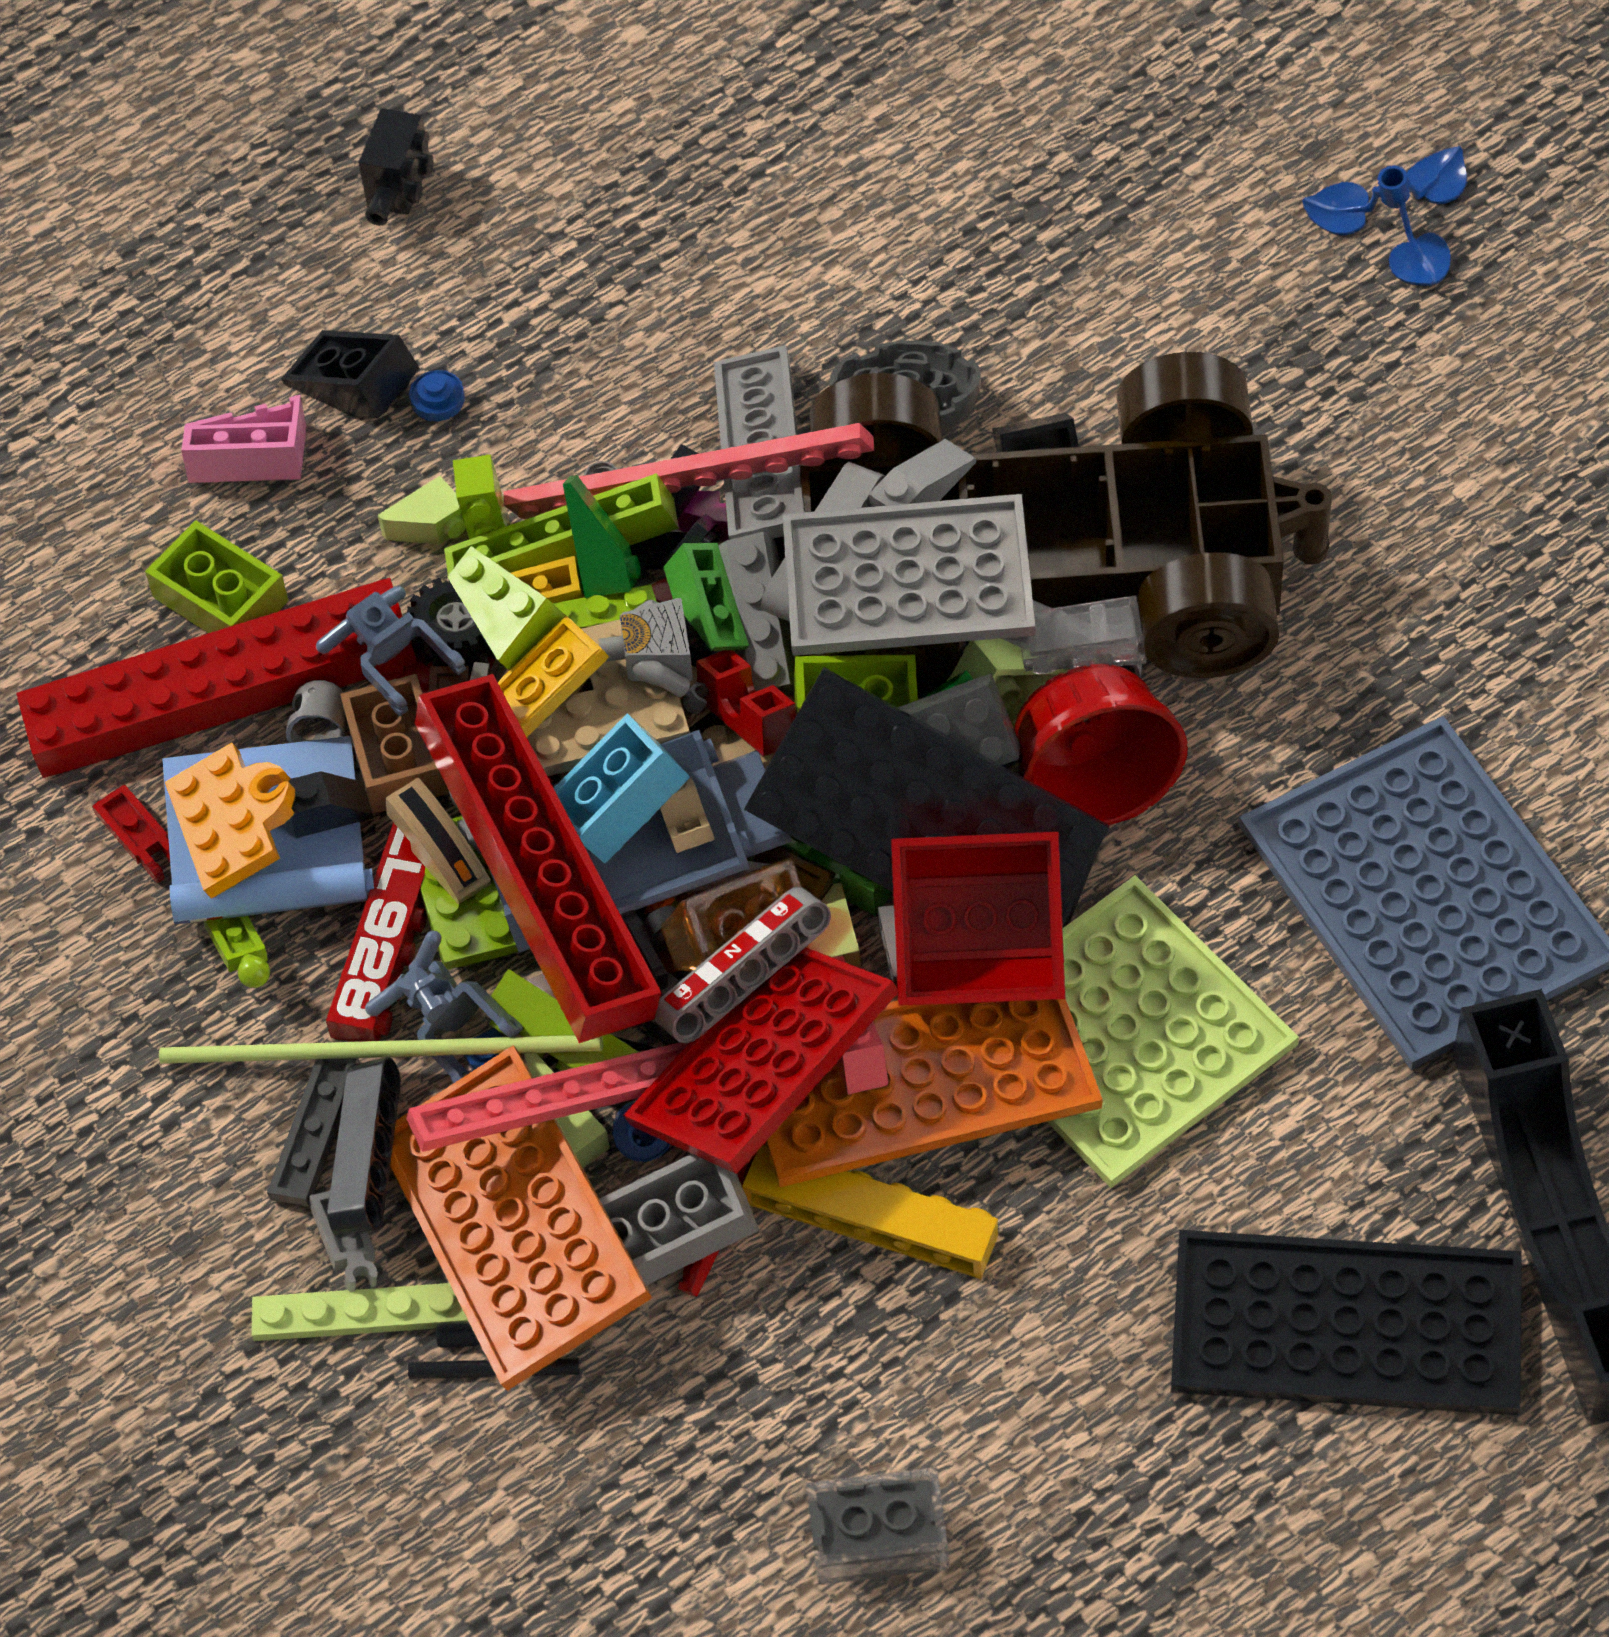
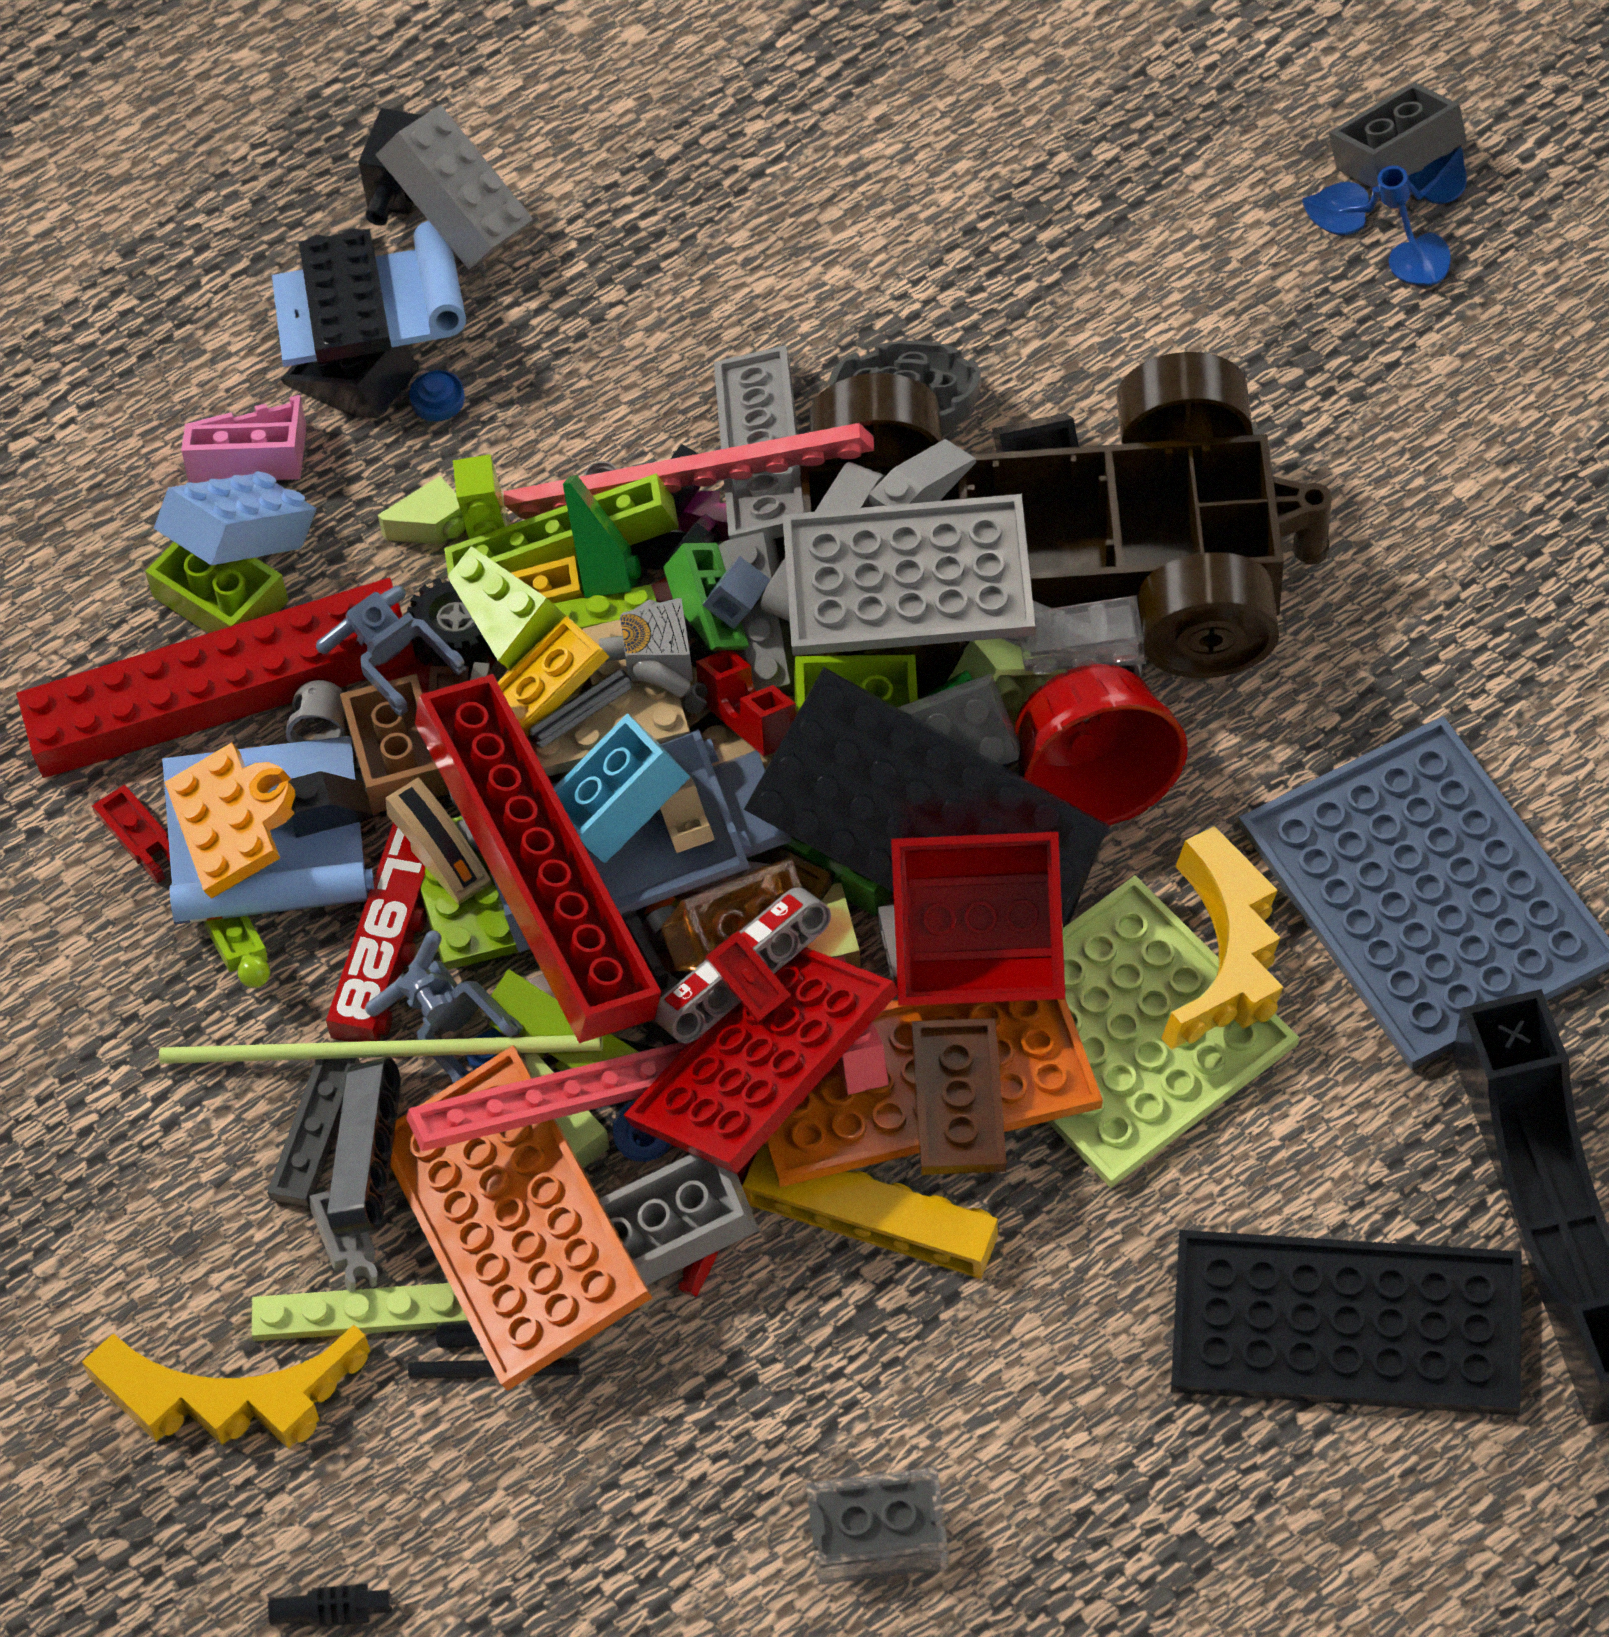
none -> yellow arch [82,1325,371,1449]
none -> light blue brick [153,471,317,565]
none -> black hinge [268,1583,392,1627]
none -> light blue door [272,220,466,367]
none -> black plate [298,228,392,363]
none -> light grey brick [376,104,533,270]
none -> black axle [528,669,632,748]
none -> sand blue panel [703,556,770,629]
none -> red plate [705,931,791,1023]
none -> reddish brown plate [912,1018,1007,1175]
none -> yellow arch [1161,826,1283,1050]
none -> dark grey brick [1329,82,1467,188]

